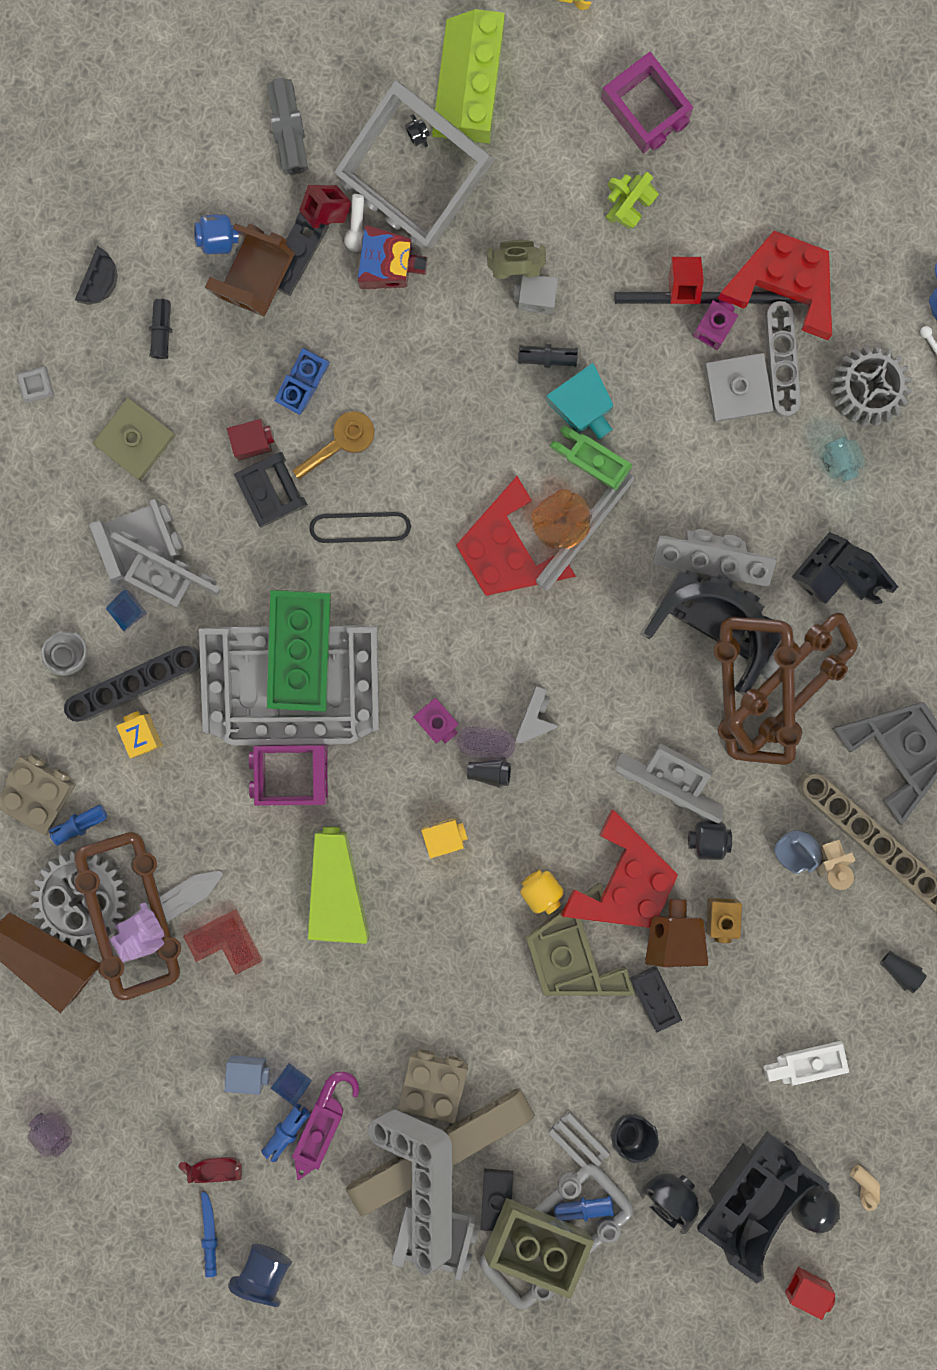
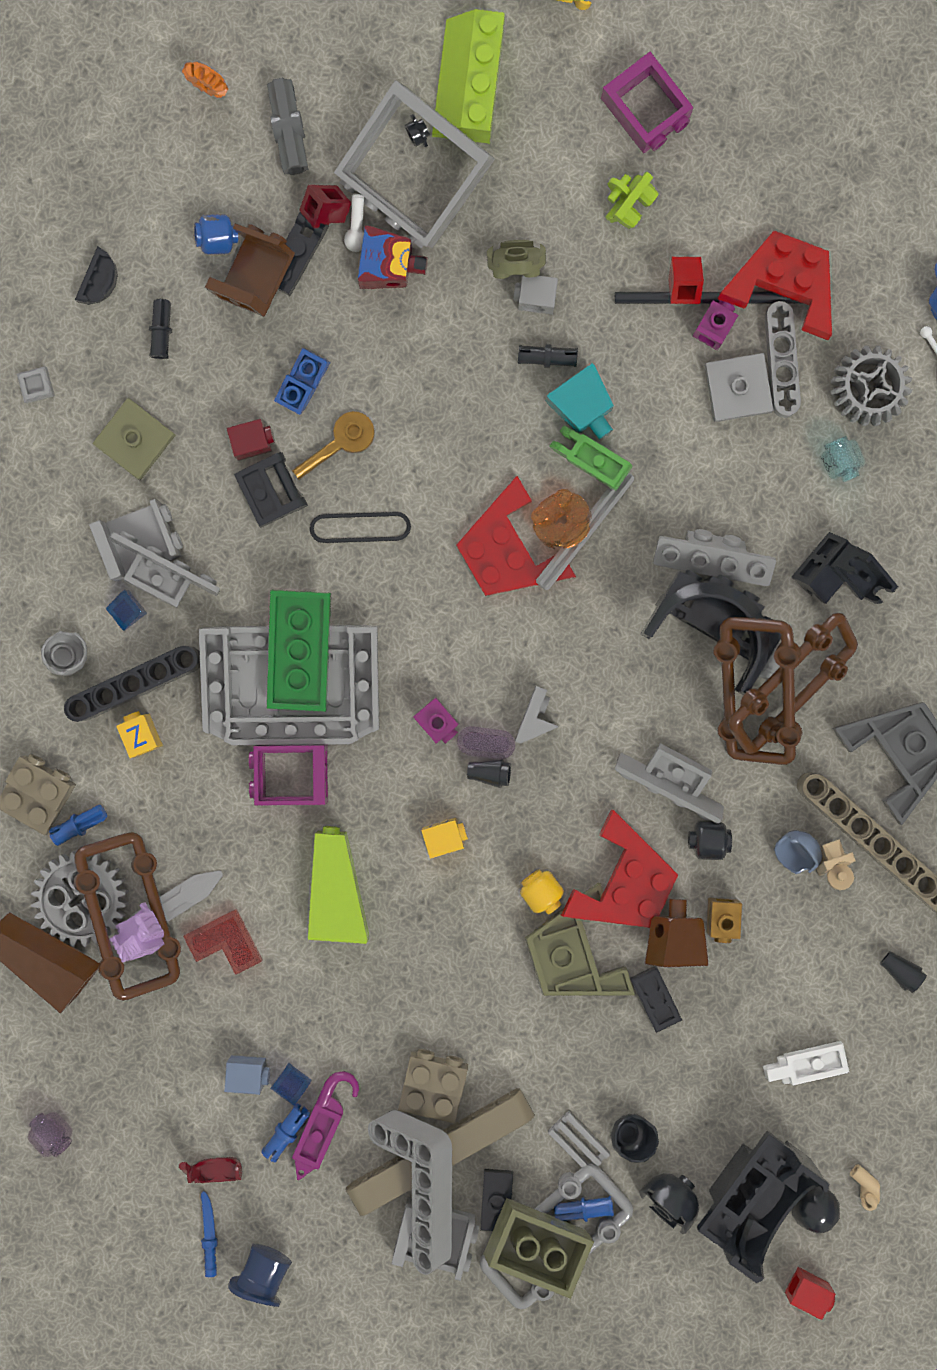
none -> orange gear [182,62,228,98]

